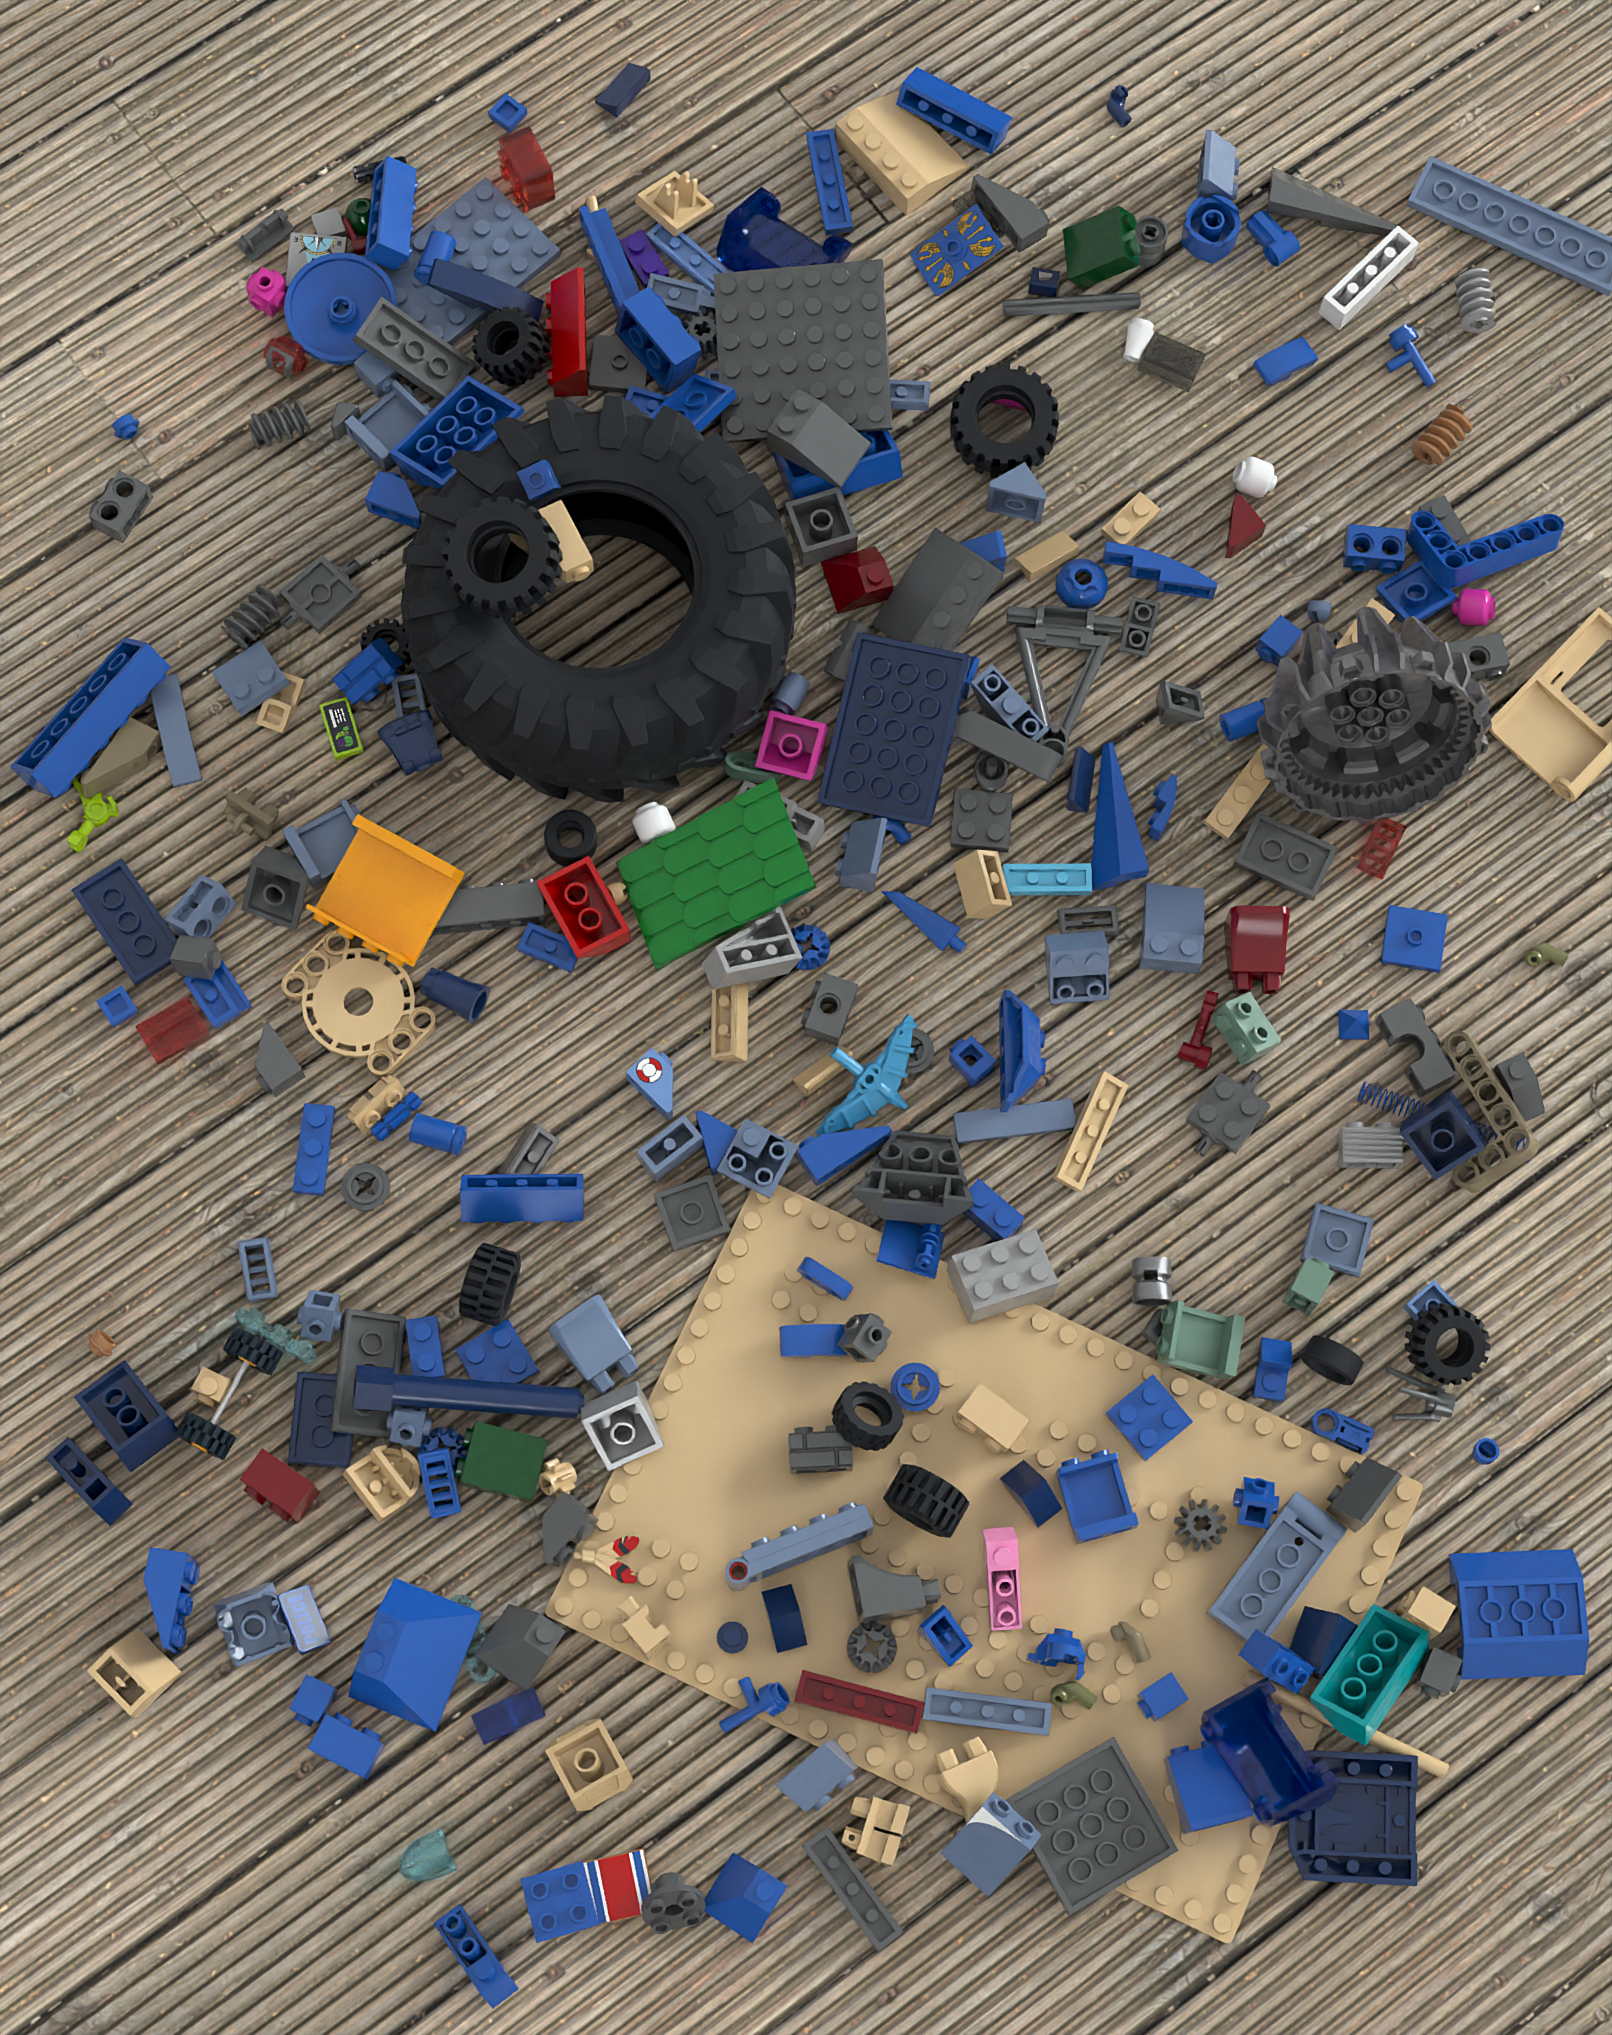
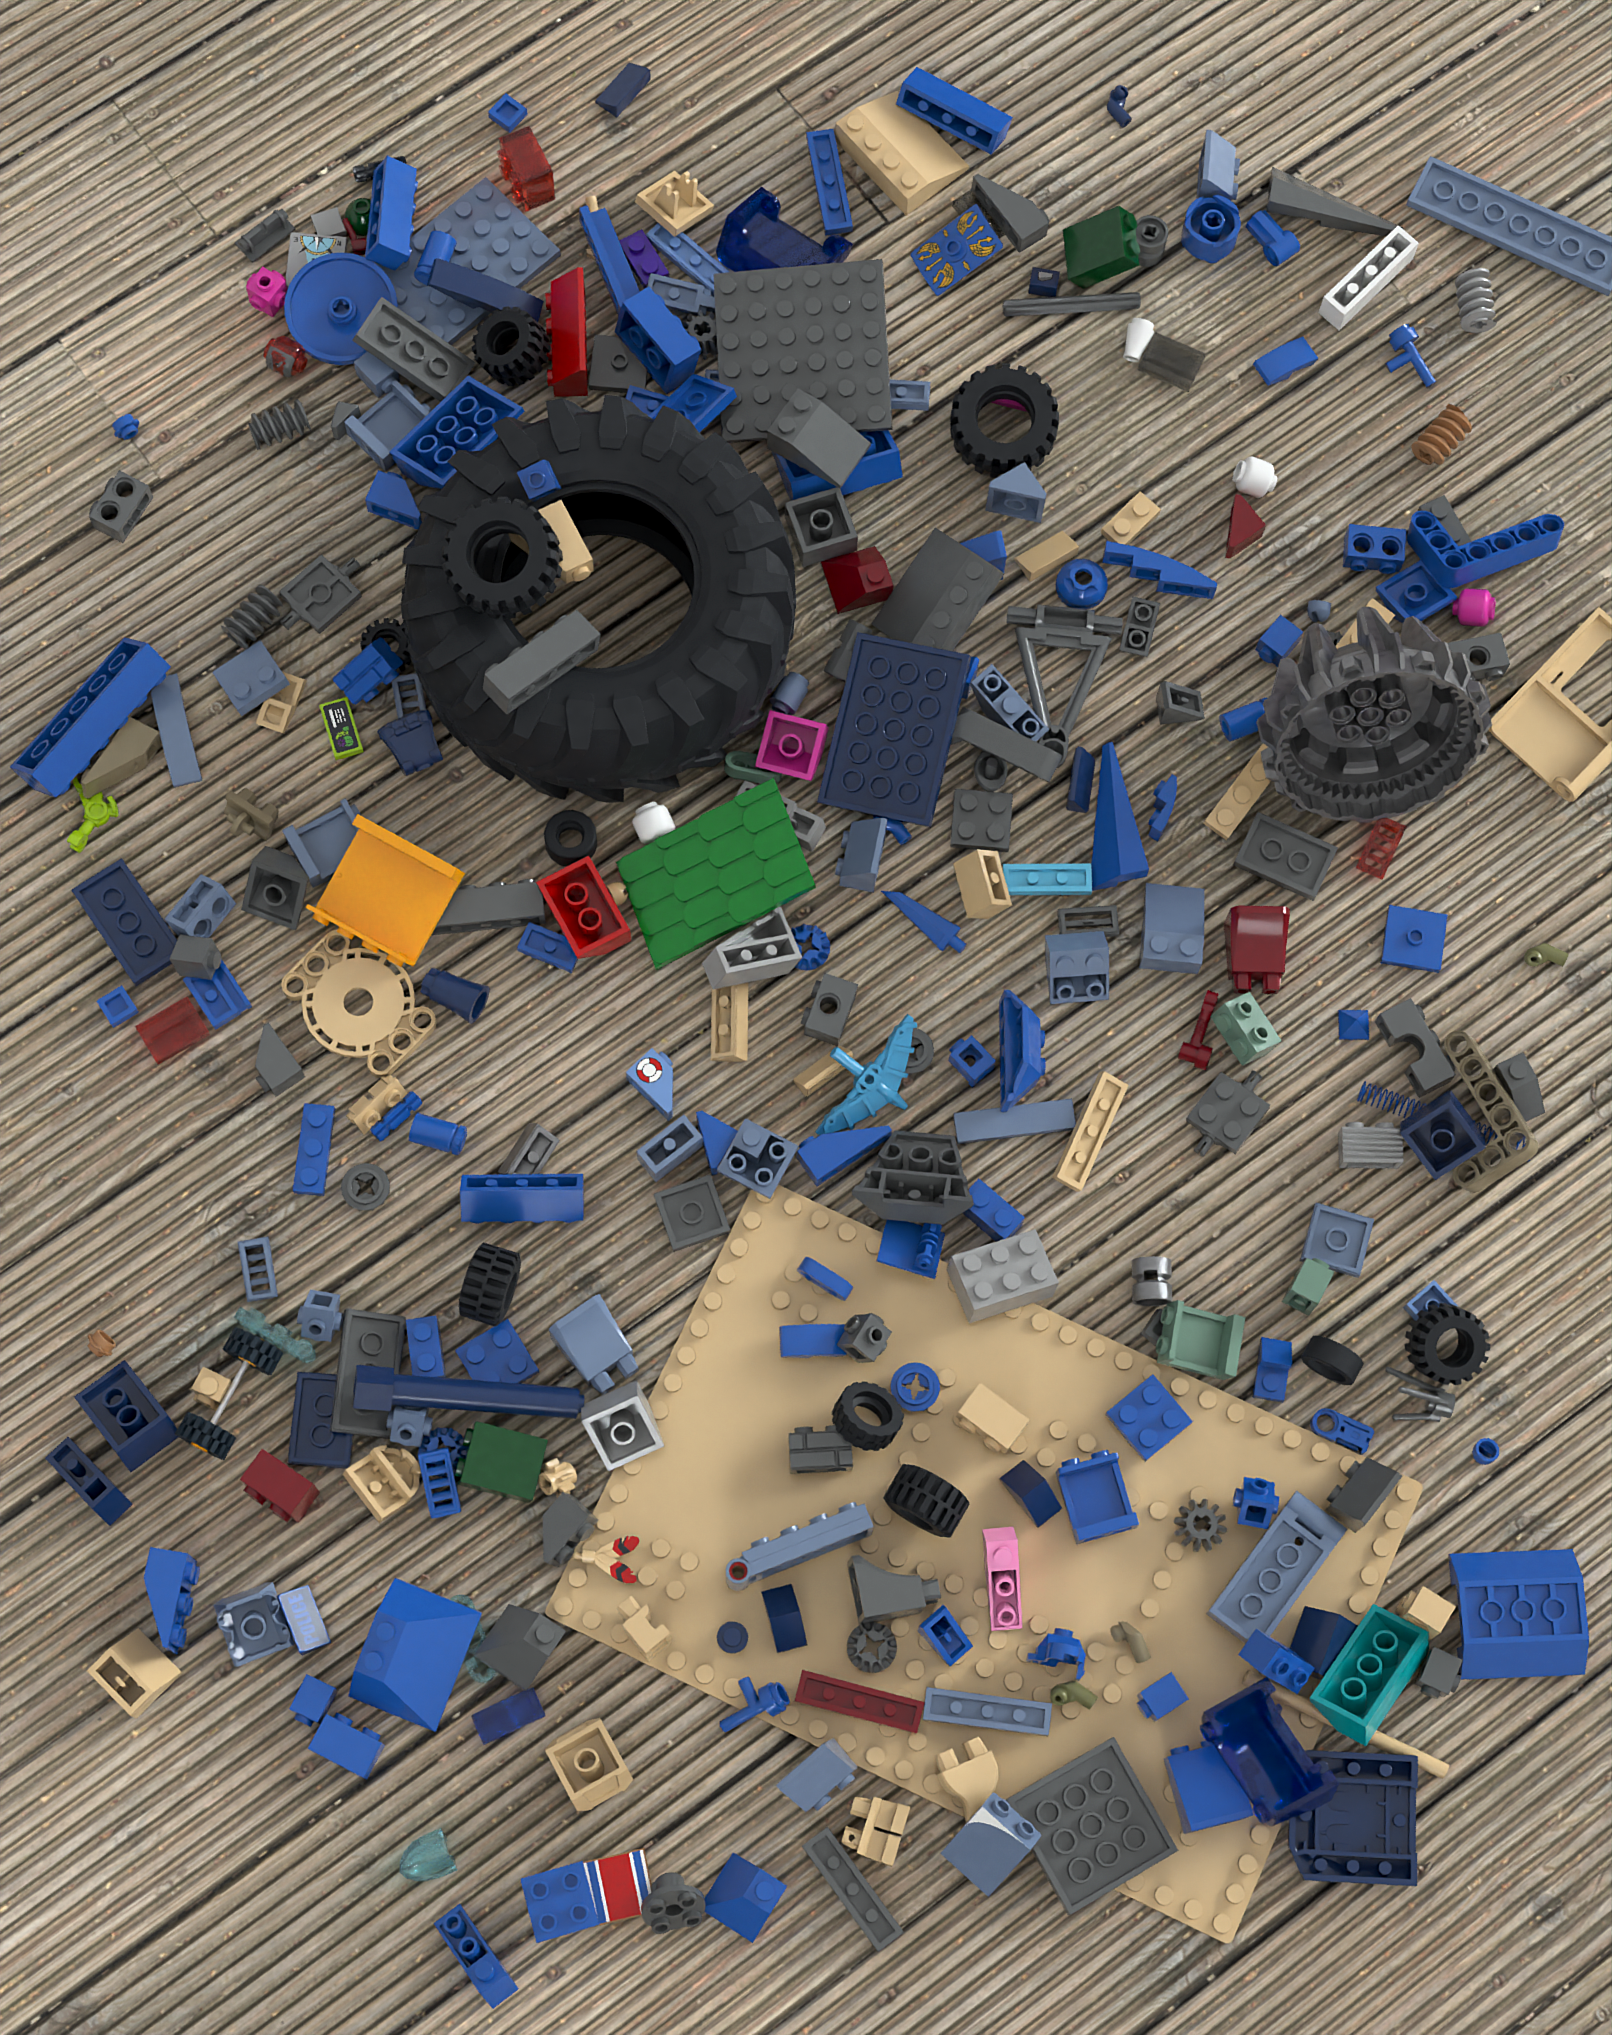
none -> dark grey brick [483,610,601,714]

